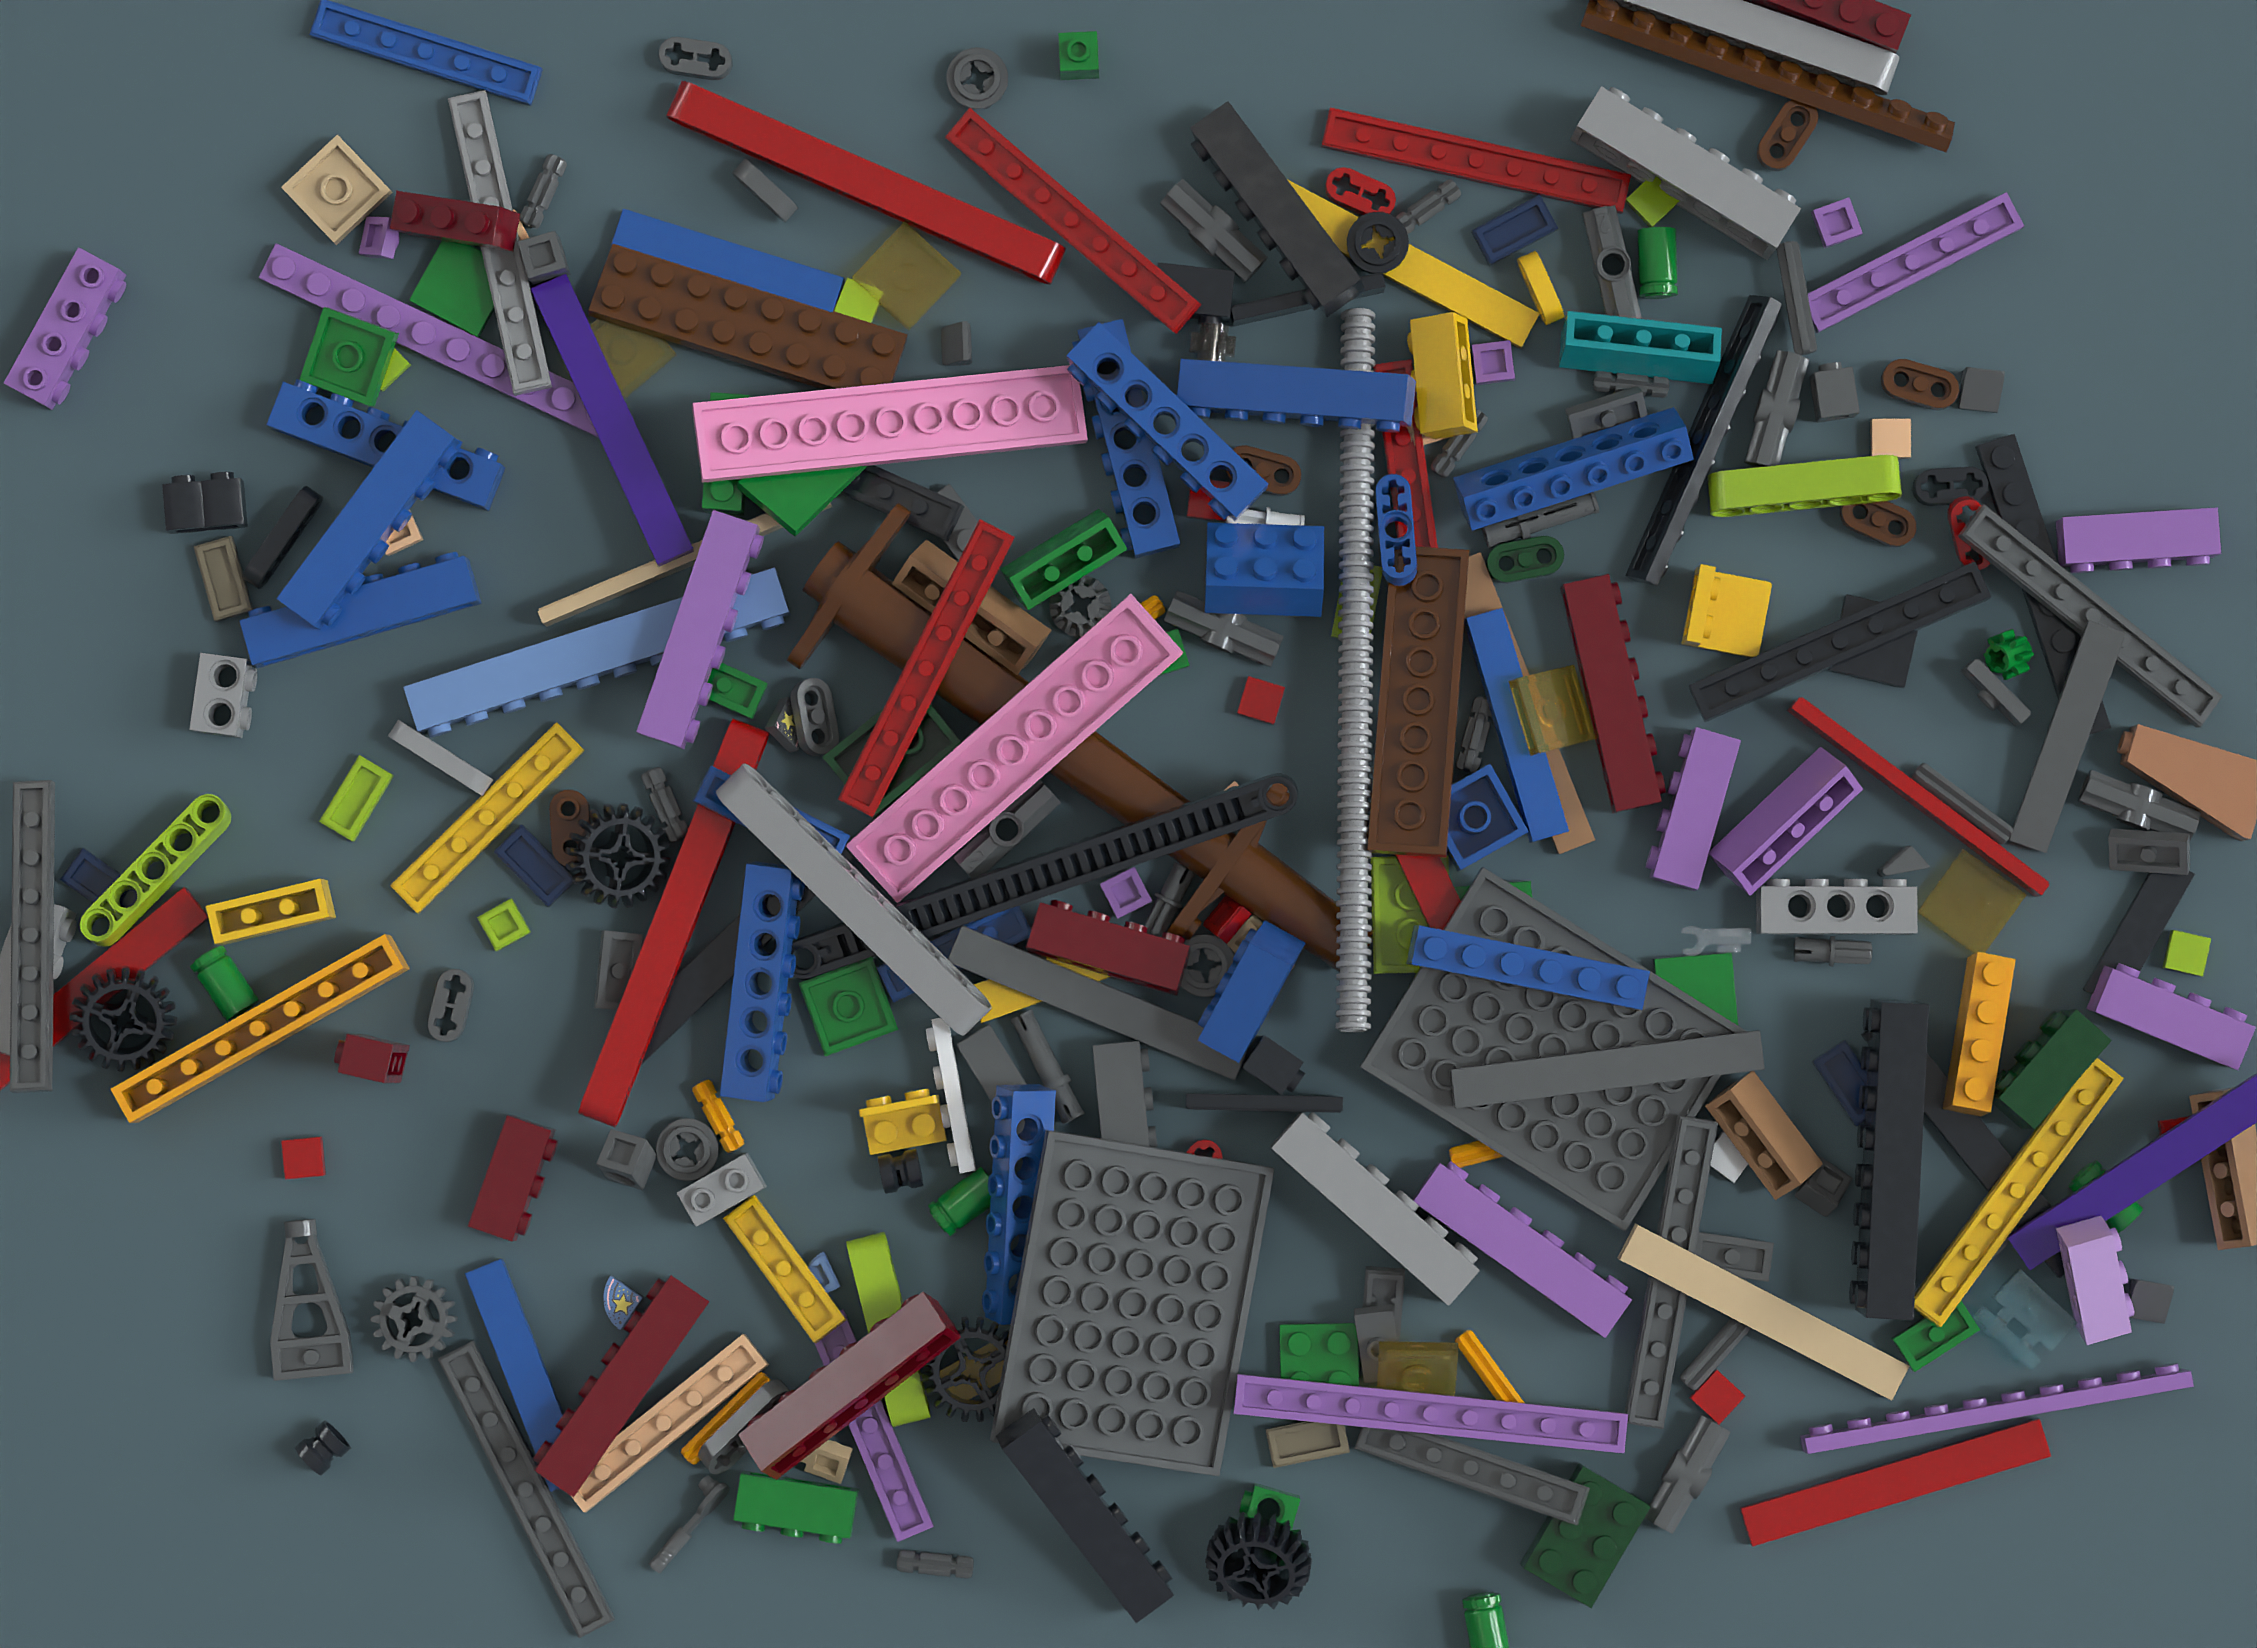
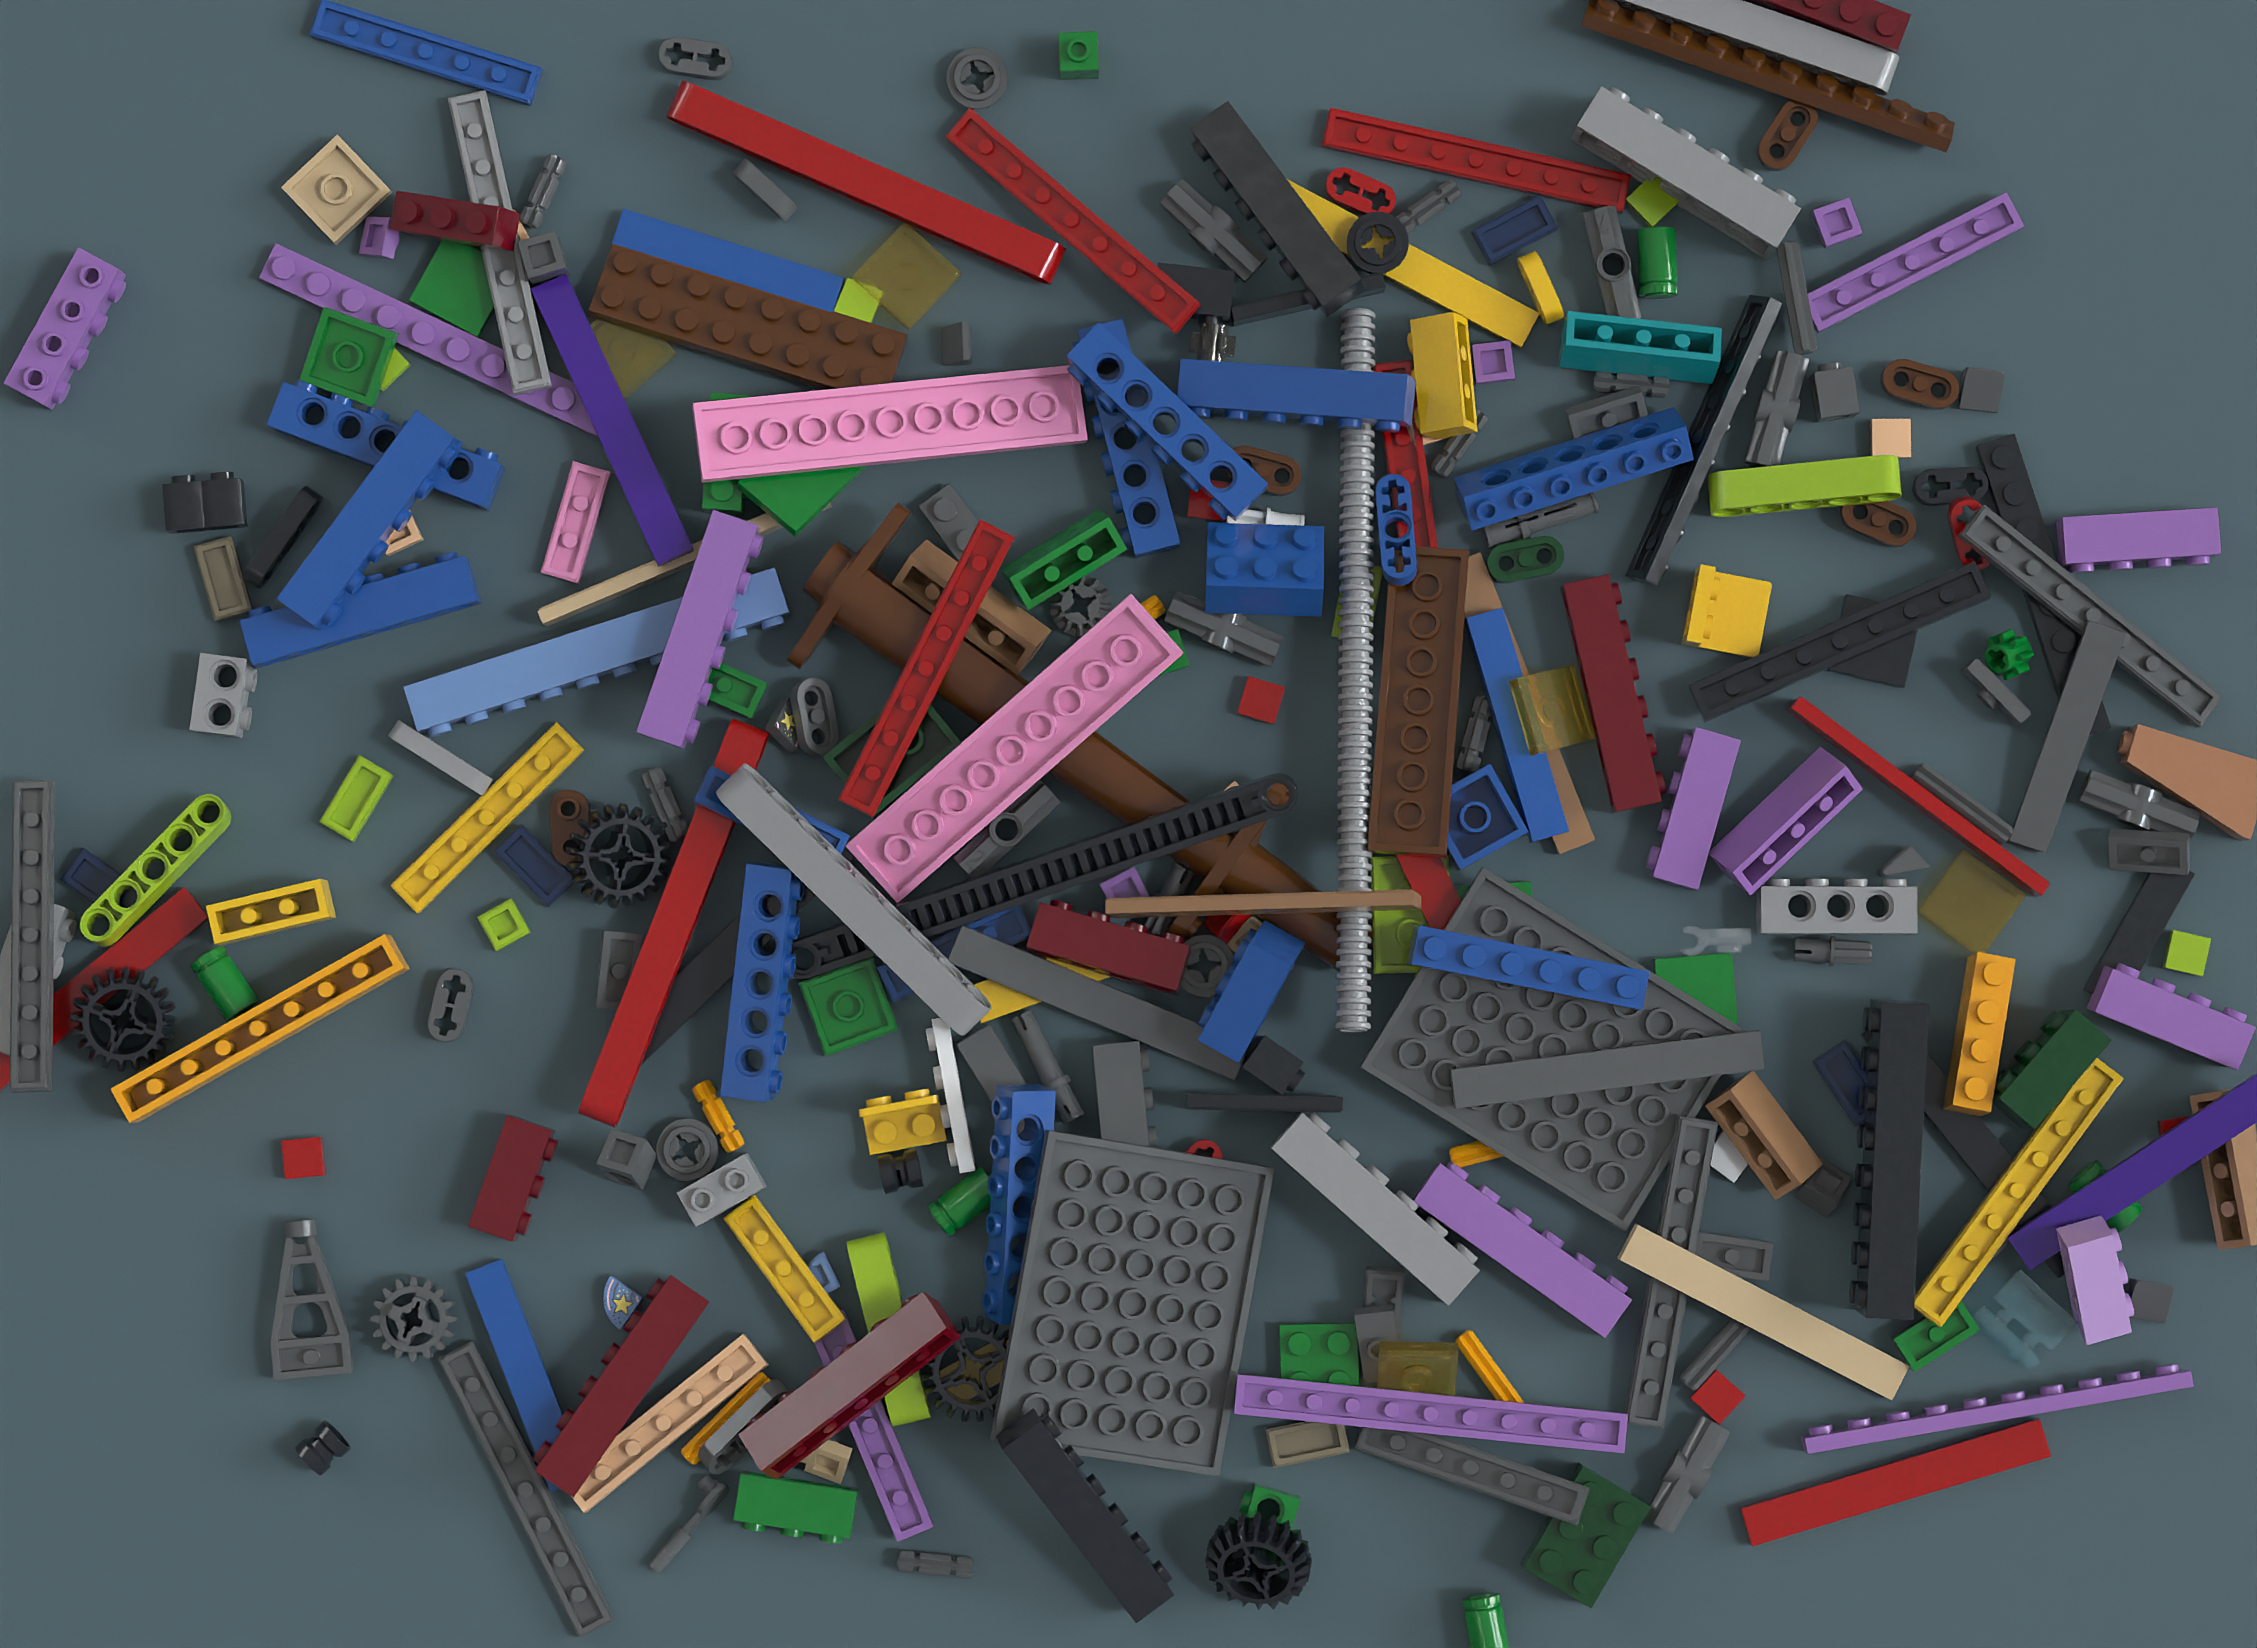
dark red brick [334,1034,410,1083] -> none
black tile [840,465,964,541] -> none
none -> bright pink tile [541,461,611,584]
none -> medium nougat tile [1105,889,1421,918]

